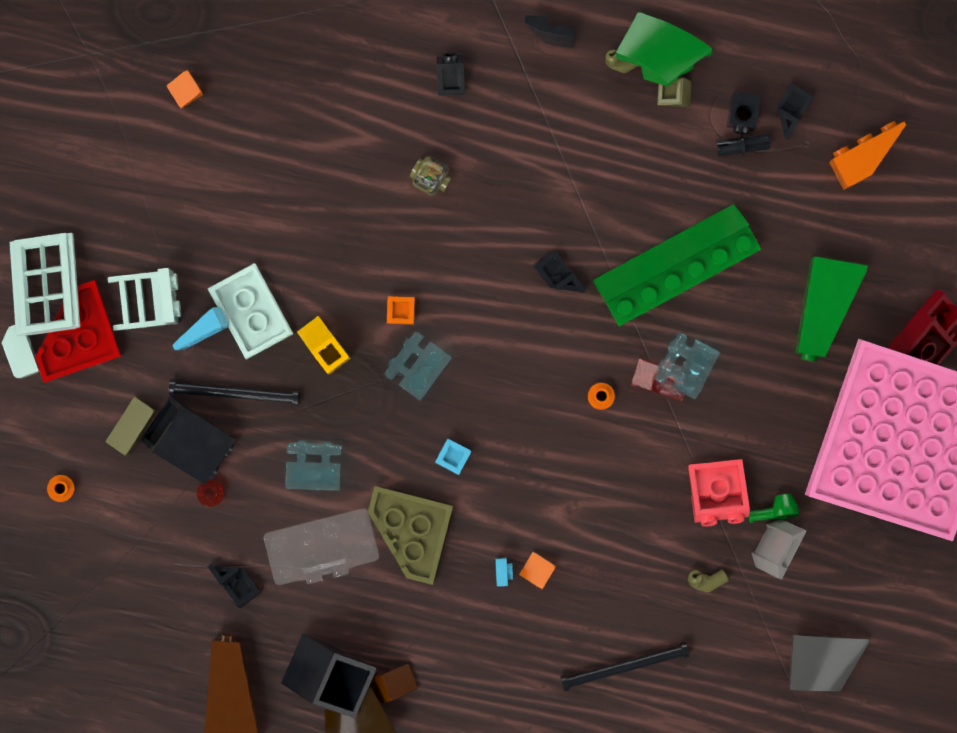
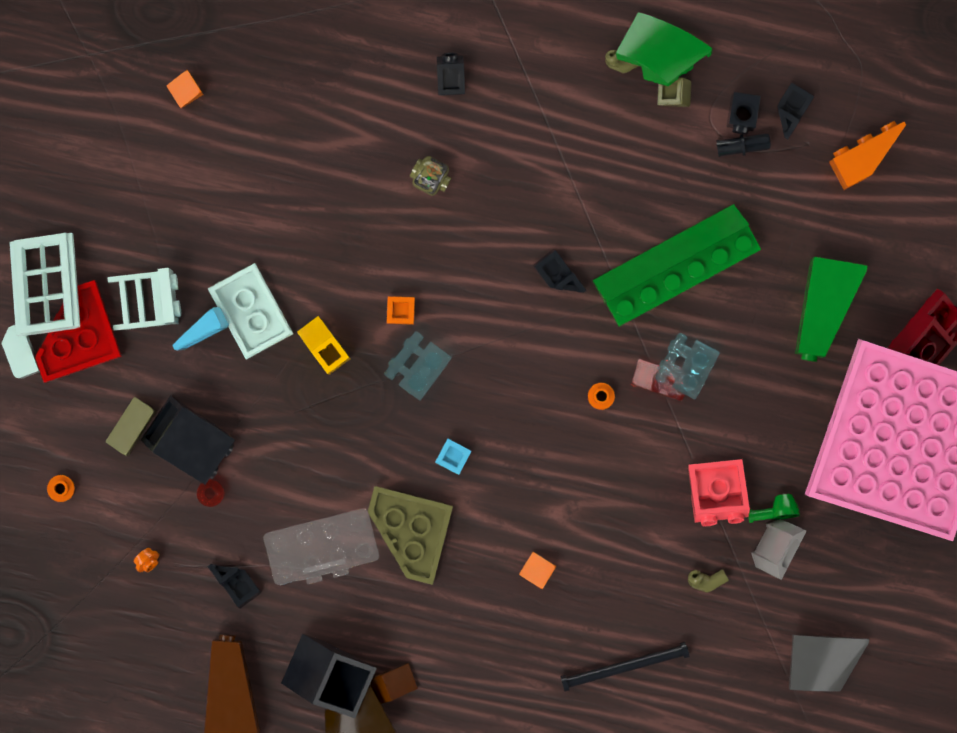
black bar [169,379,299,406] -> none
clear light blue plate [285,441,342,491] -> none
medium azure plate [495,558,513,586] -> none
black slope [525,15,574,48] -> none
none -> orange plate [133,548,159,572]

